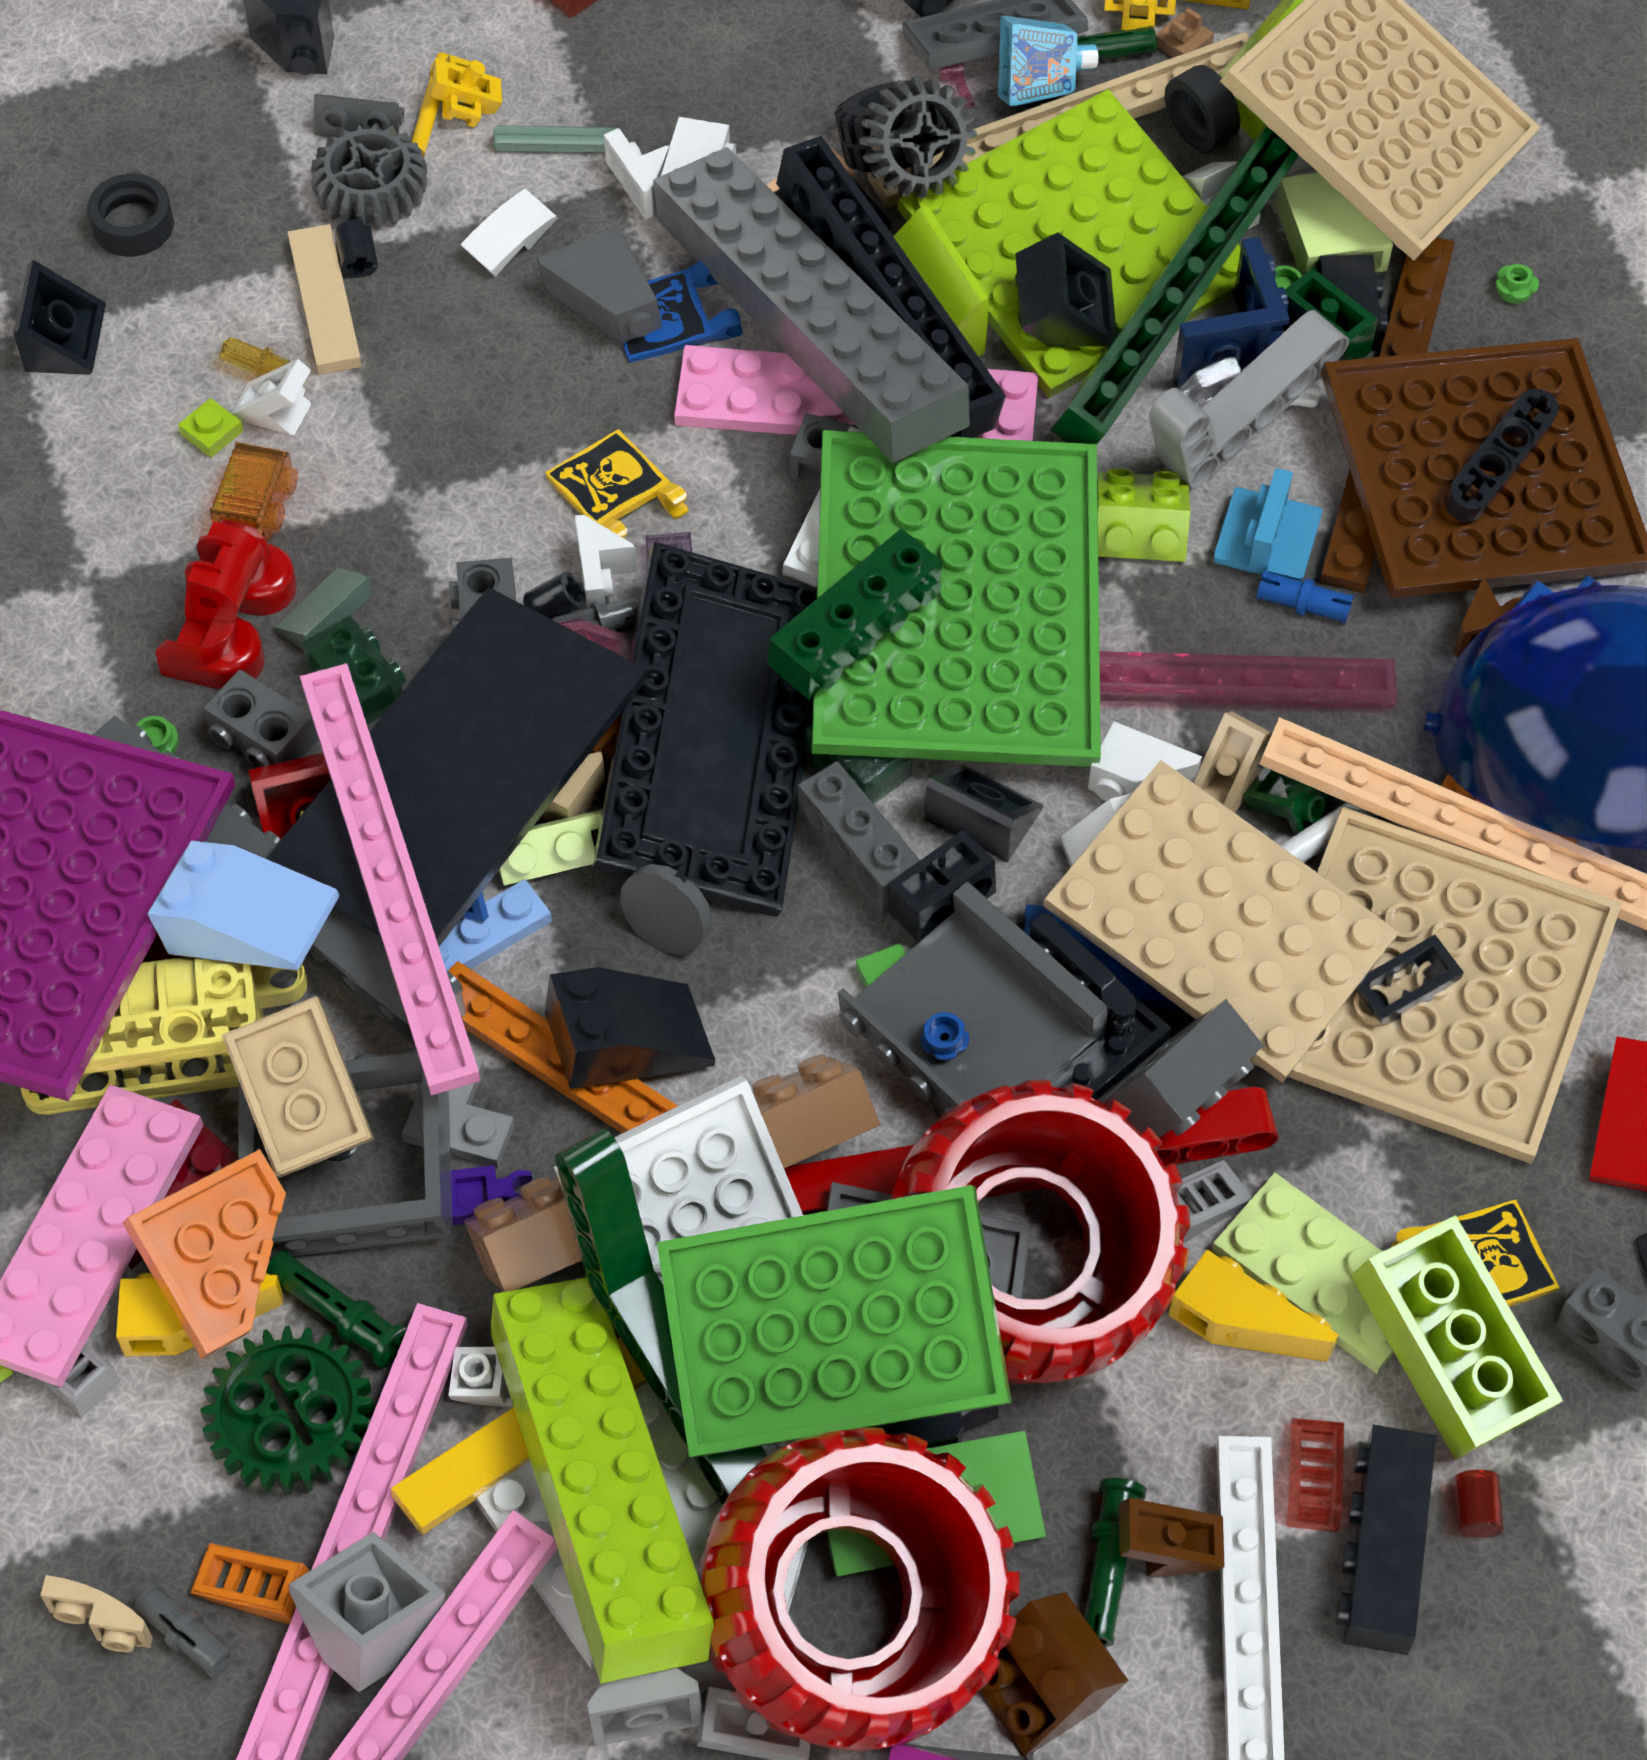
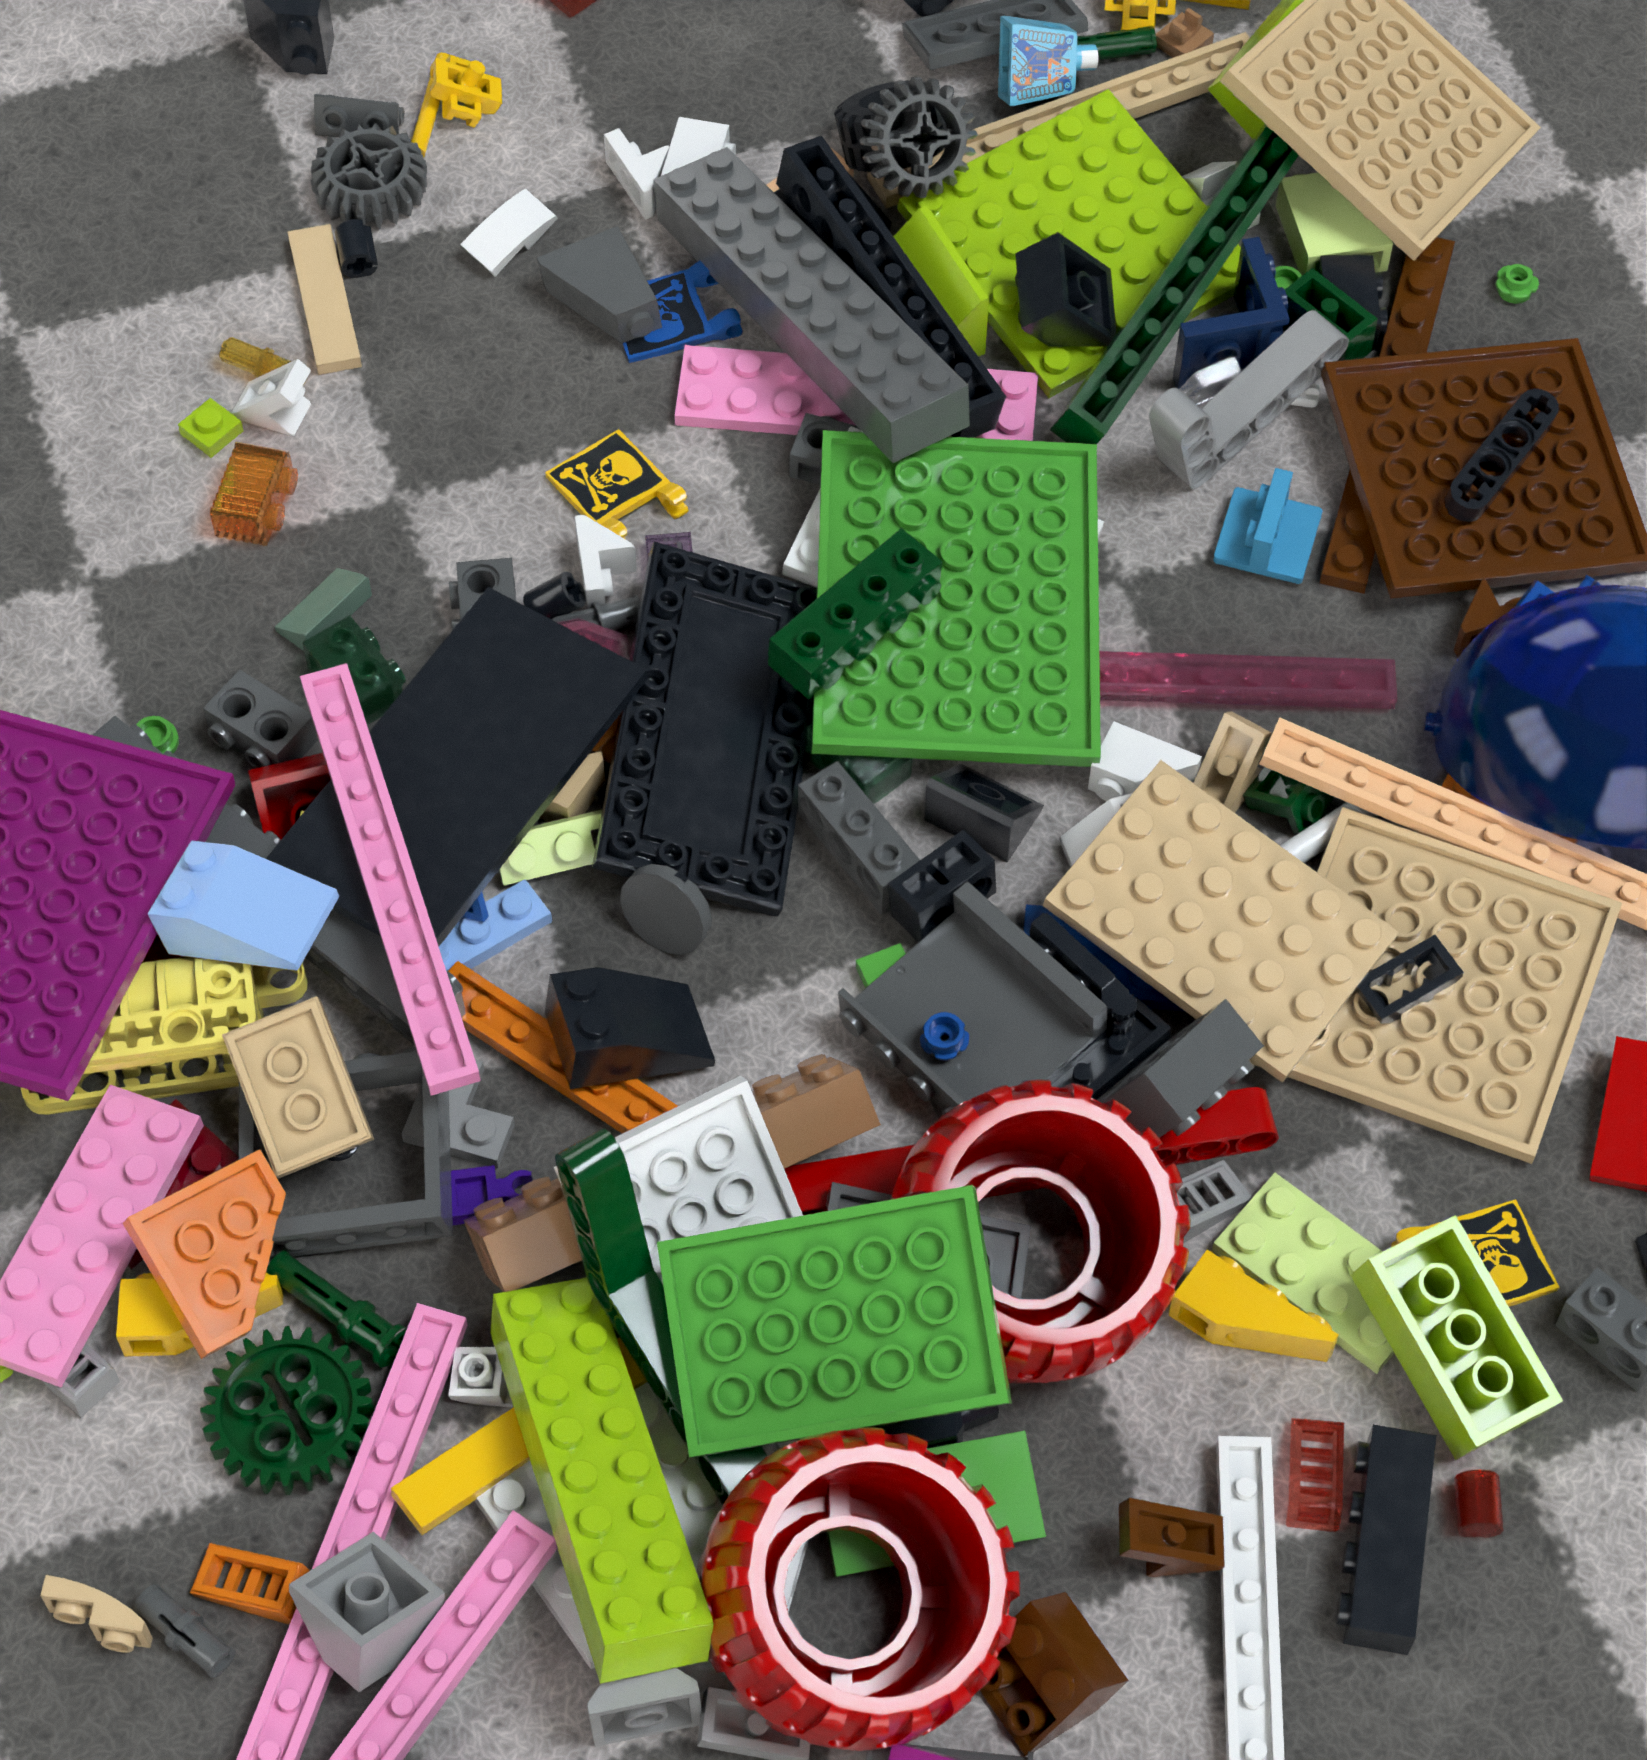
black slope [13,260,106,375] -> none
black tyre [87,173,174,257] -> none
red piece [155,519,297,690] -> none
sand green axle [493,125,618,153] -> none
clear pink hand [939,62,975,109] -> none
dark green pin [1084,1477,1147,1646] -> none
lime bracket [1097,468,1191,562] -> none
black tyre [1164,65,1241,152] -> none
blue pin [1256,570,1354,624] -> none

